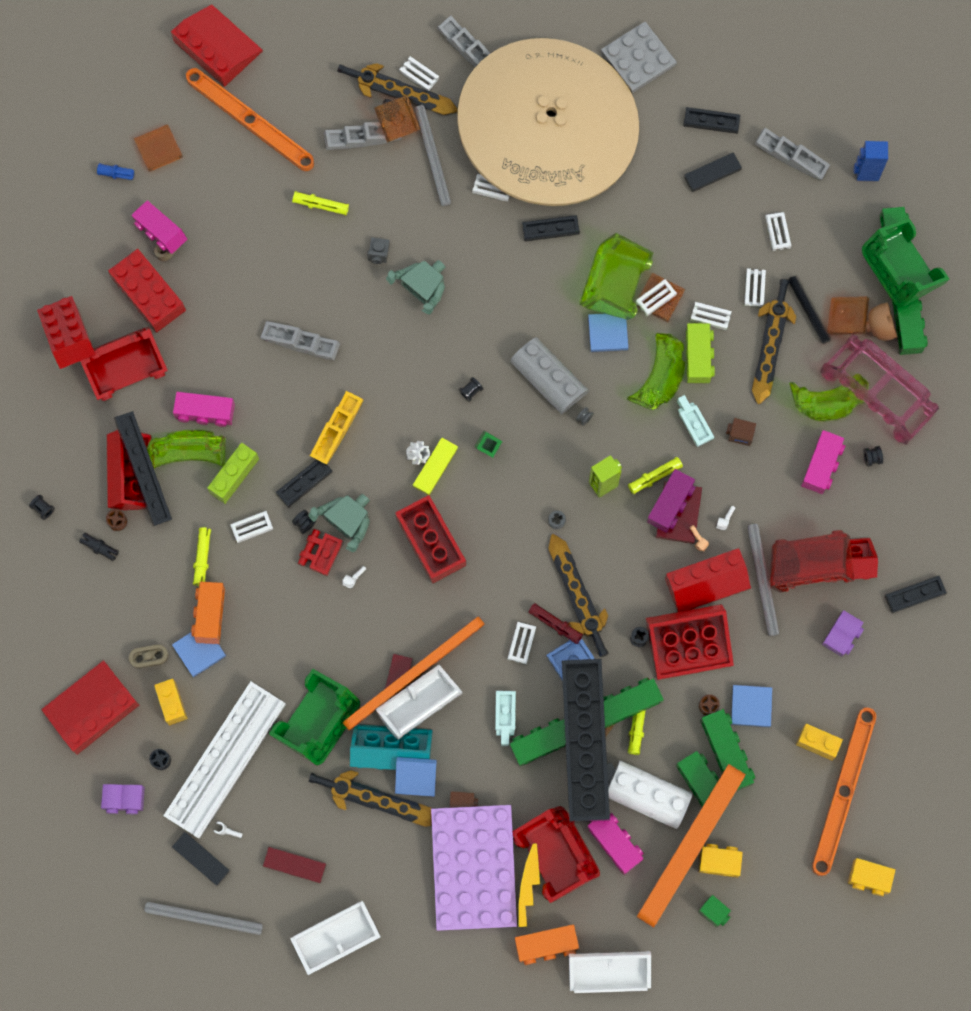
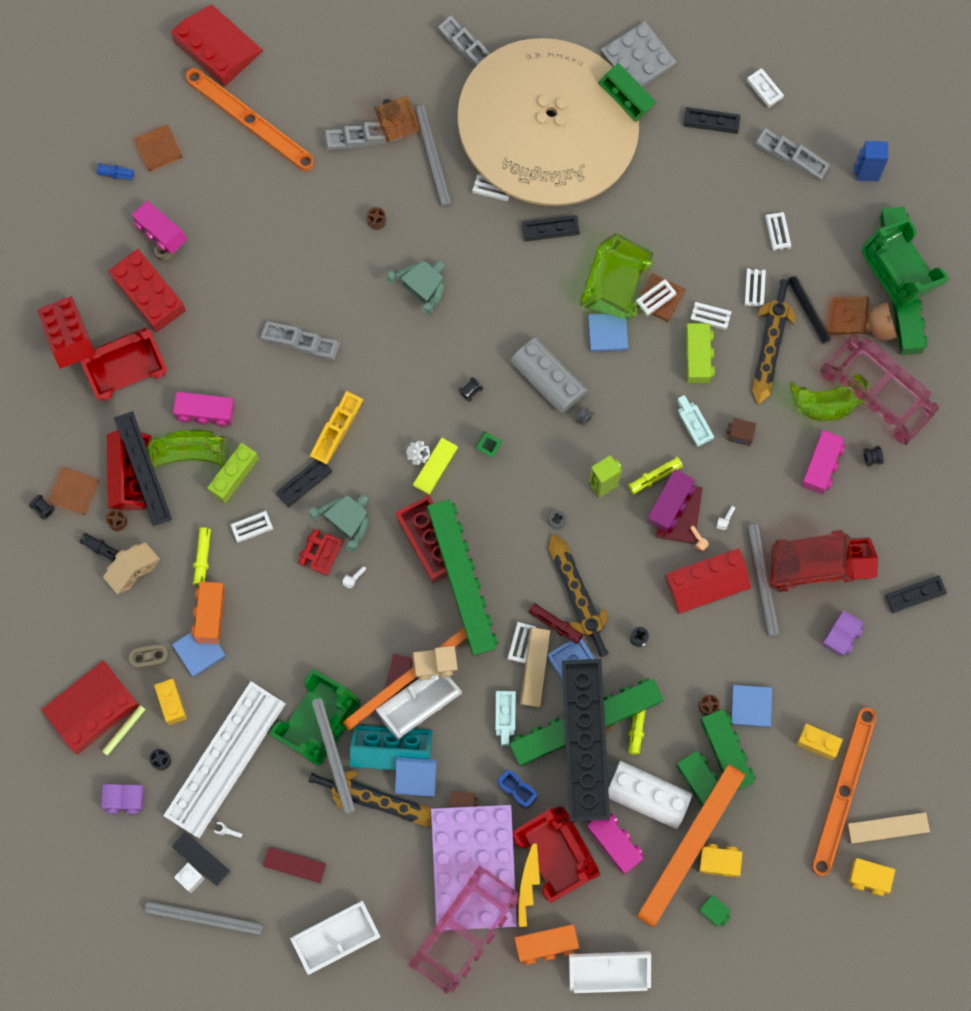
neon yellow pin [292,191,349,216] -> none
black wheel [292,510,316,534] -> none
sword [337,63,458,115] -> none
dark grey bracket [367,237,390,264] -> none
white tile [399,56,439,91] -> none
clear neon green windscreen [627,333,685,410] -> none
red slope [646,604,734,680] -> none
black tile [684,152,742,192] -> none
none -> clear orange tile [48,467,99,515]
none -> yellowish green bar [102,705,146,756]
none -> tan brick [103,542,160,594]
none -> white brick [174,863,205,893]
none -> light grey axle [312,698,355,814]
none -> reddish brown wheel [367,207,386,230]
none -> clear pink windscreen [408,864,520,994]
none -> tan brick [411,646,458,681]
none -> green brick [427,499,498,657]
none -> blue brick [498,770,537,809]
none -> tan tile [520,627,550,708]
none -> green brick [598,63,656,122]
none -> white plate [747,68,784,108]
none -> tan tile [847,812,930,844]

